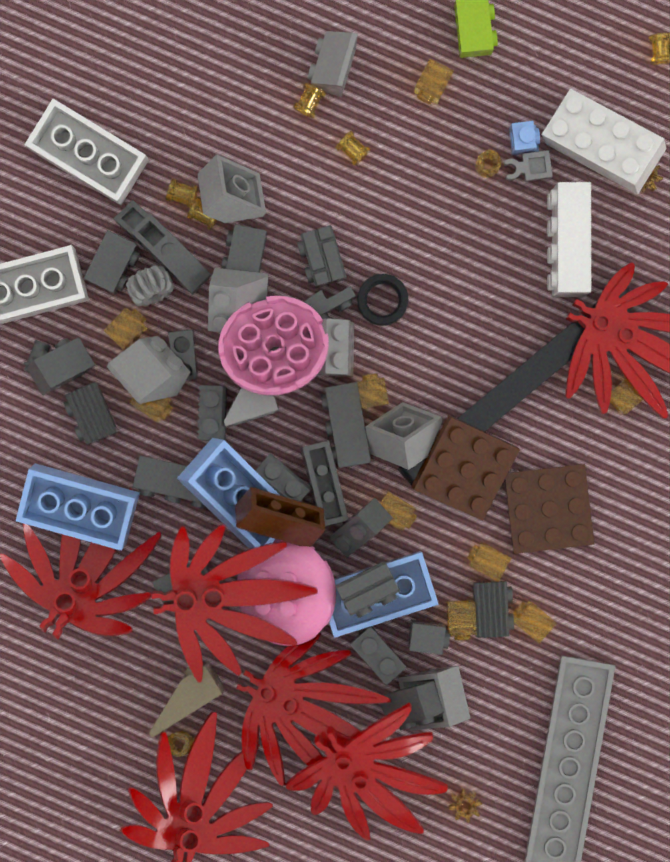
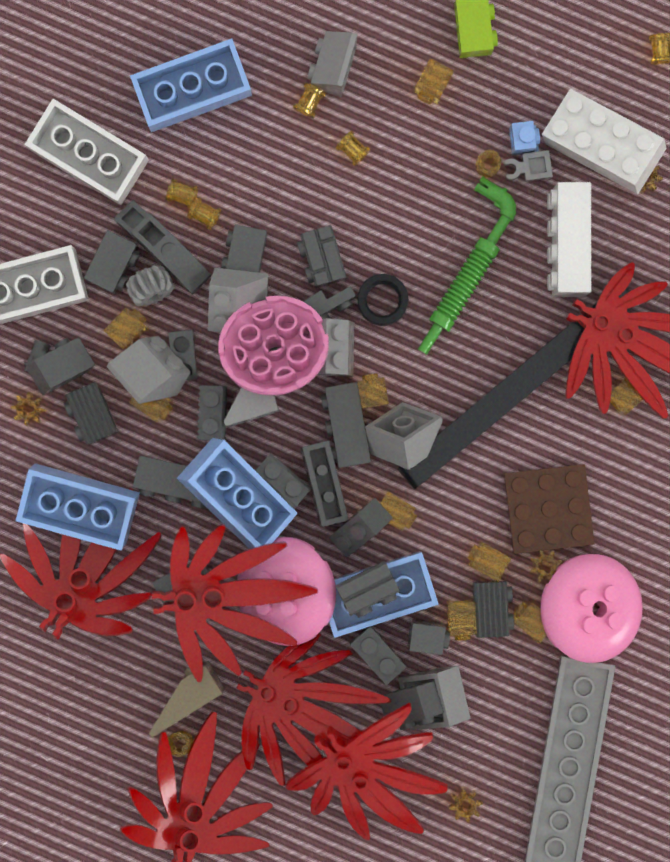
light grey slope [197,154,266,223] -> none
reddish brown brick [235,487,325,547] -> none
reddish brown plate [411,414,520,521] -> none
none -> clear yellow gear [11,392,46,426]
none -> light blue brick [130,39,252,132]
none -> bright green piece [418,176,516,355]
none -> clear yellow gear [530,550,563,583]
none -> bright pink brick [540,554,643,663]

